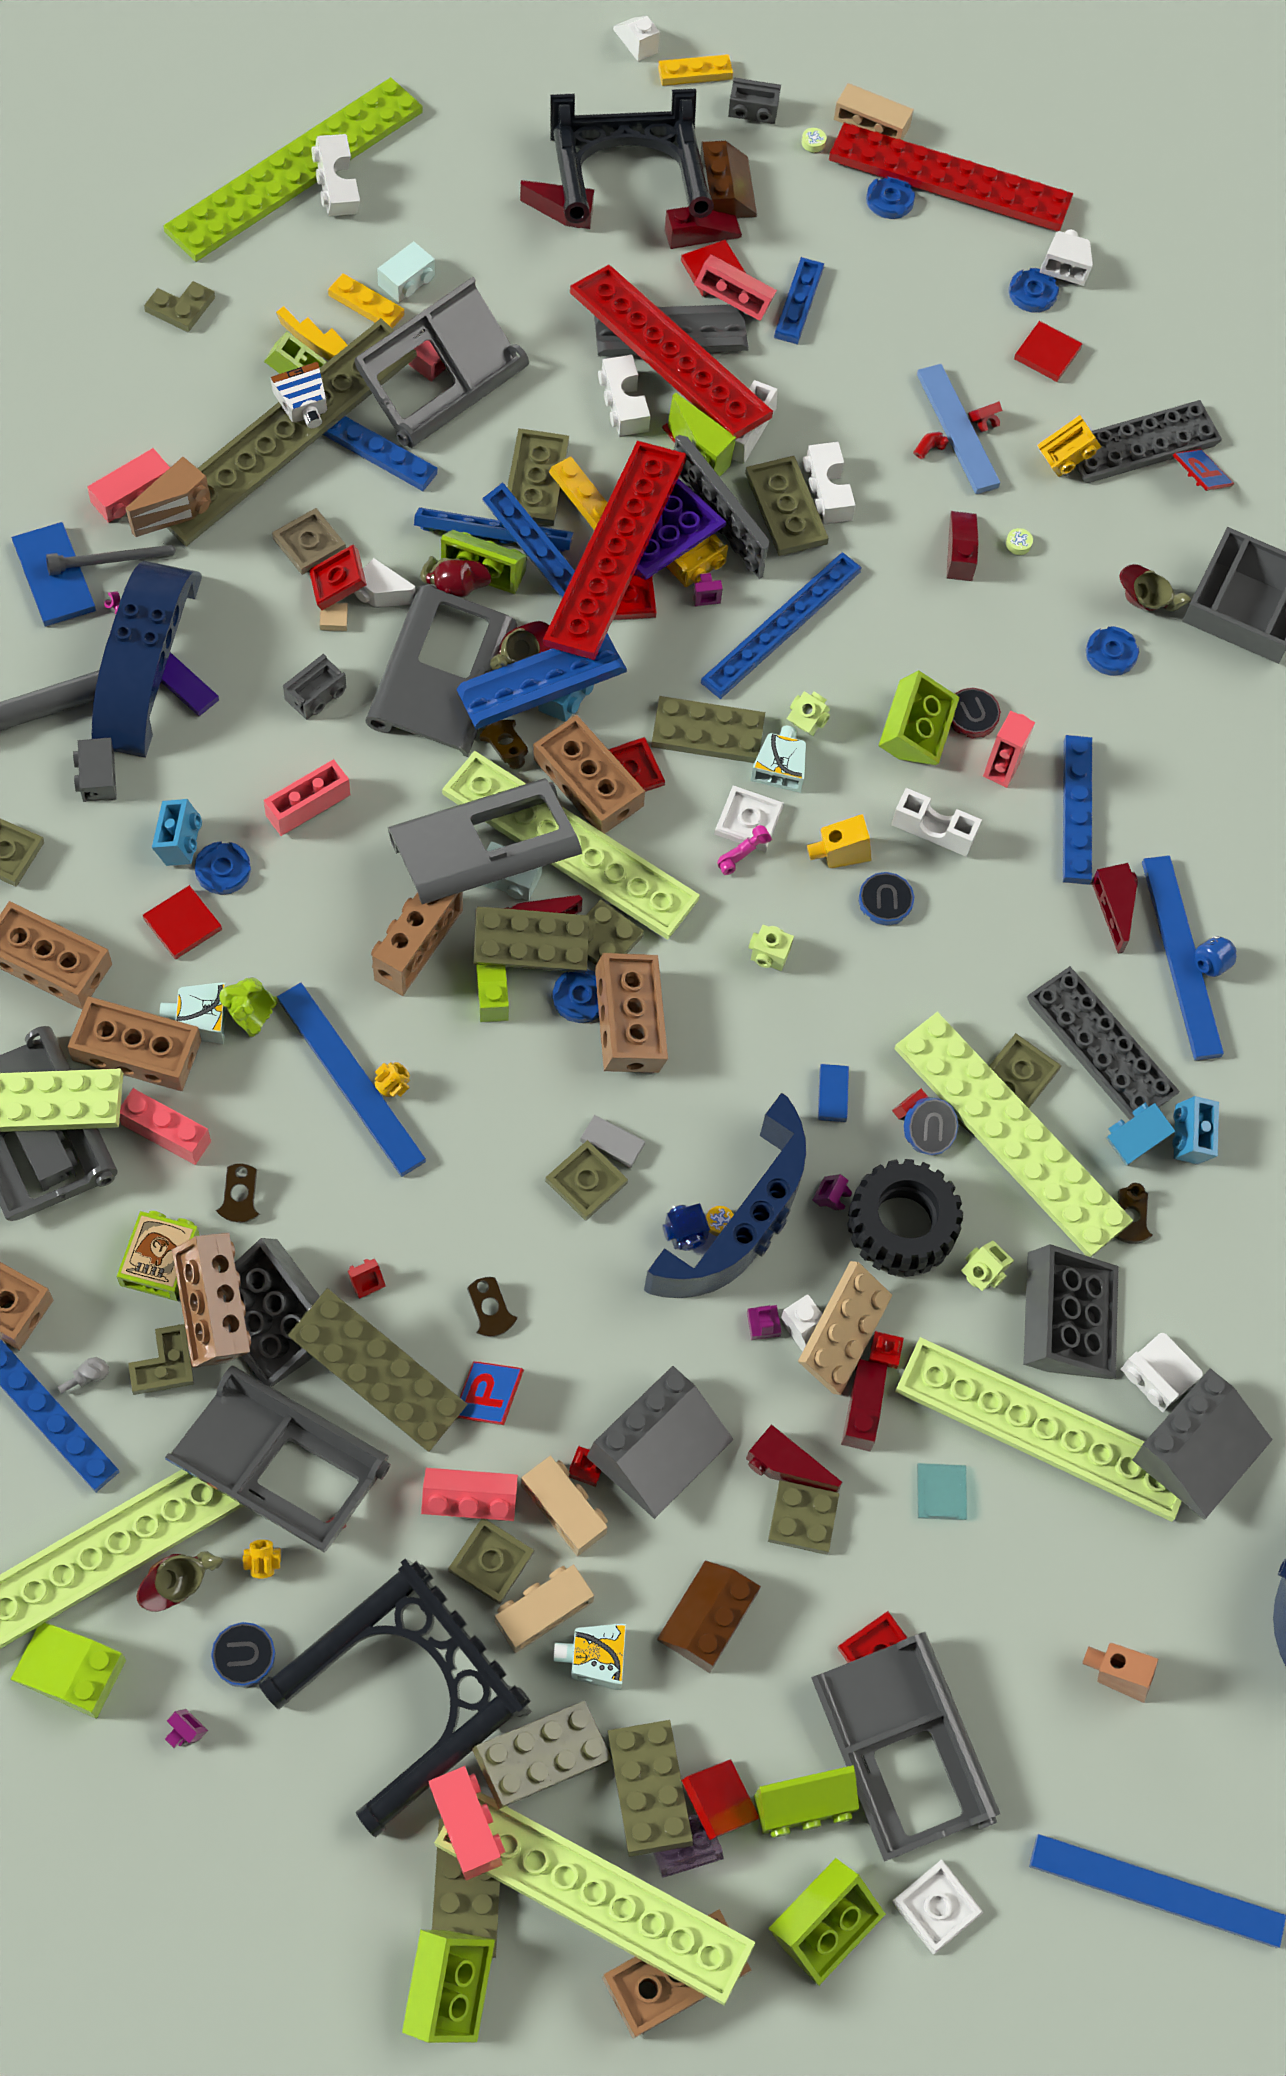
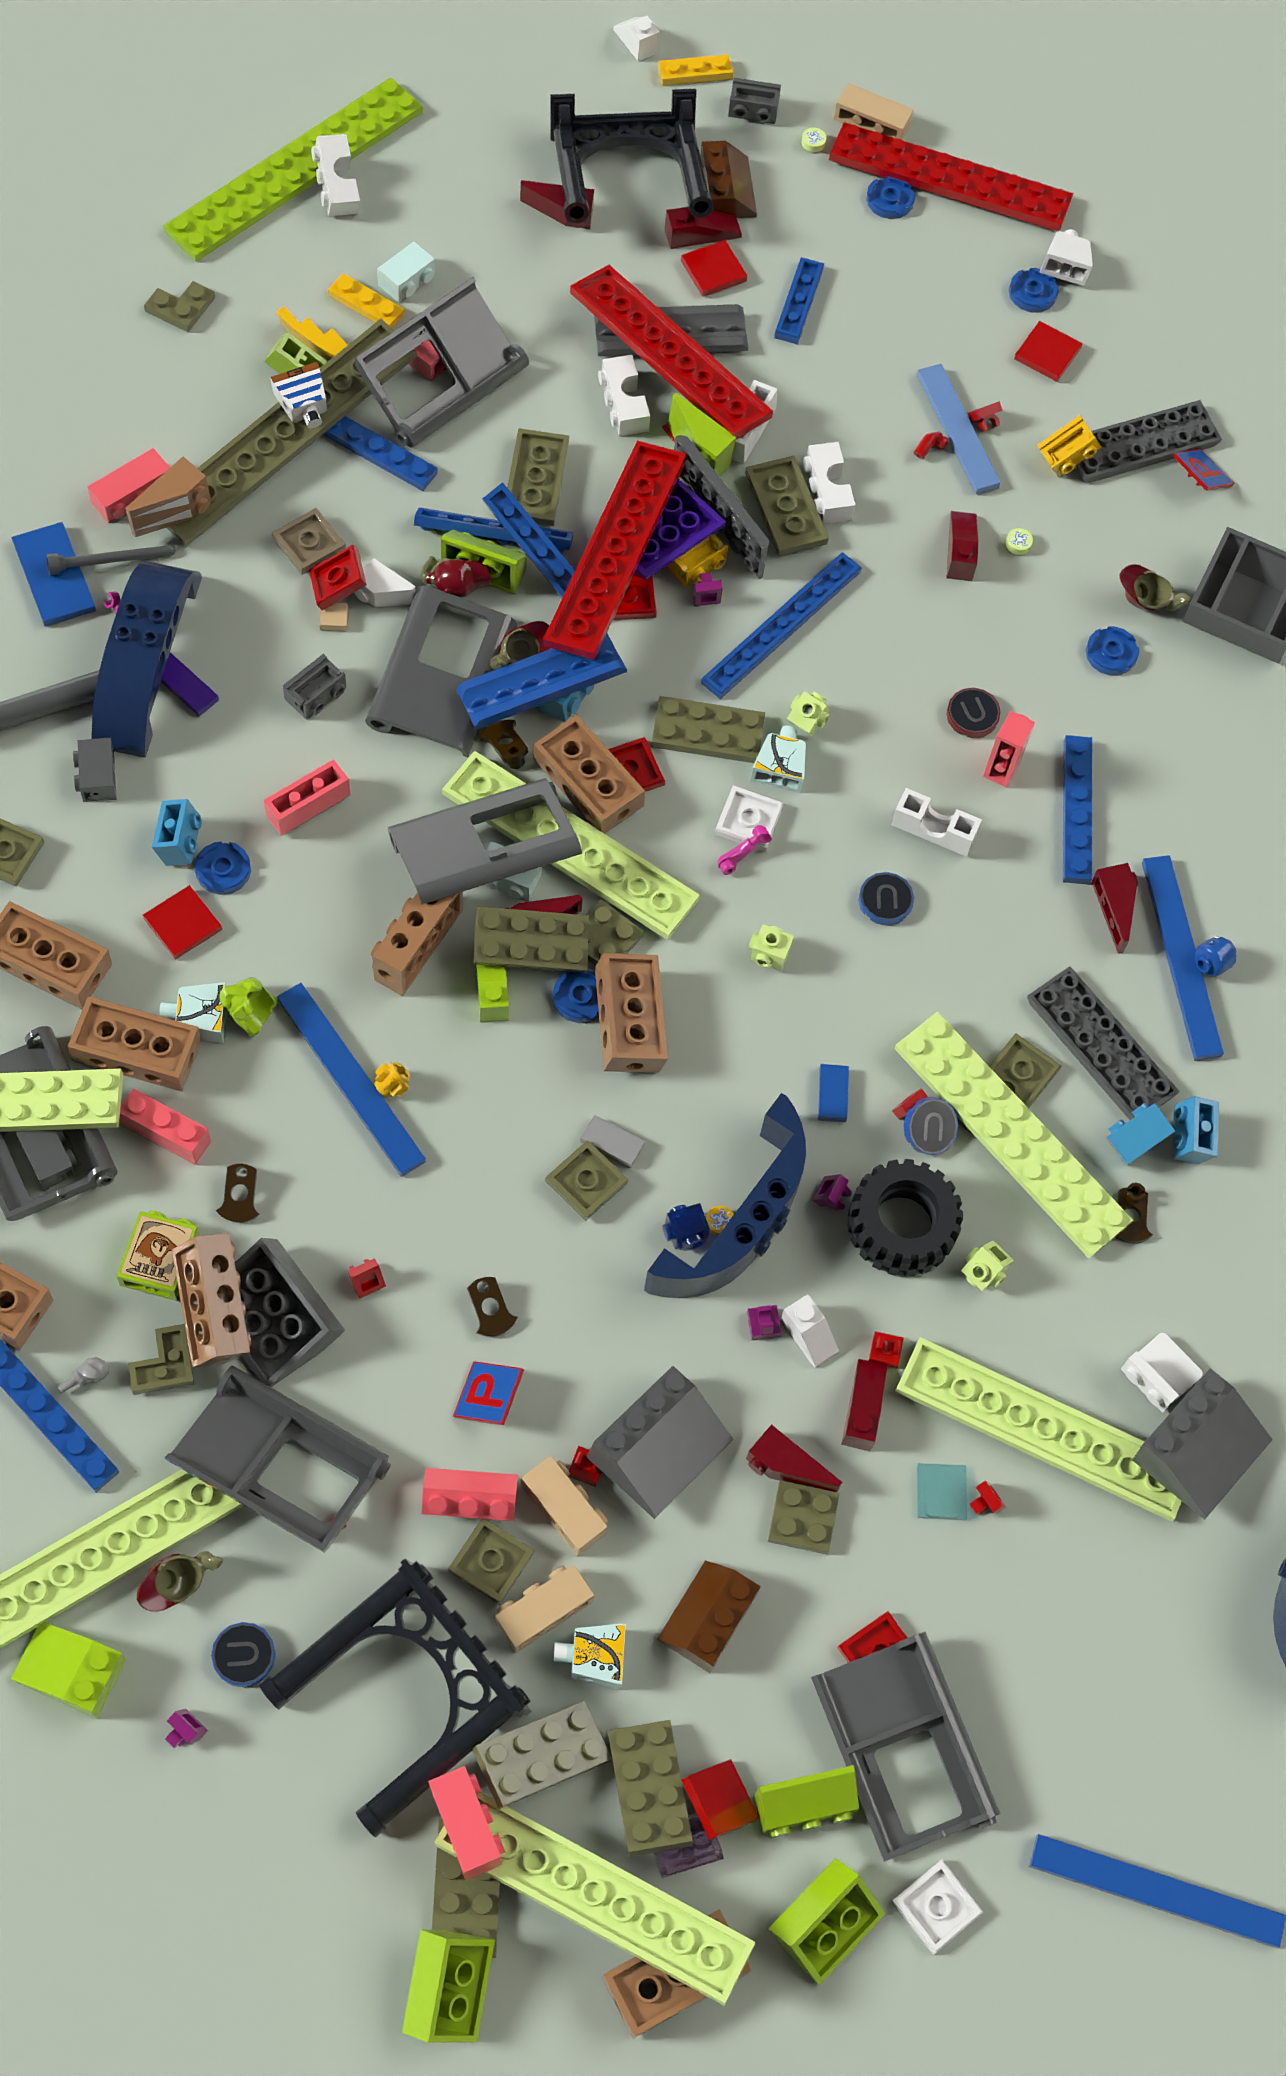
yellow gear [243,1539,281,1579] -> none
olive plate [287,1288,468,1452] -> none
yellow plate [549,456,608,530] -> none
coral brick [694,255,777,321] -> none
tan plate [798,1261,892,1395] -> none
yellow torso [806,814,872,868] -> none
lime slope [878,670,960,765] -> none
dark grey slope [1023,1244,1119,1379] -> none
nougat torso [1082,1643,1158,1703] -> none
none -> red tile [969,1480,1006,1515]

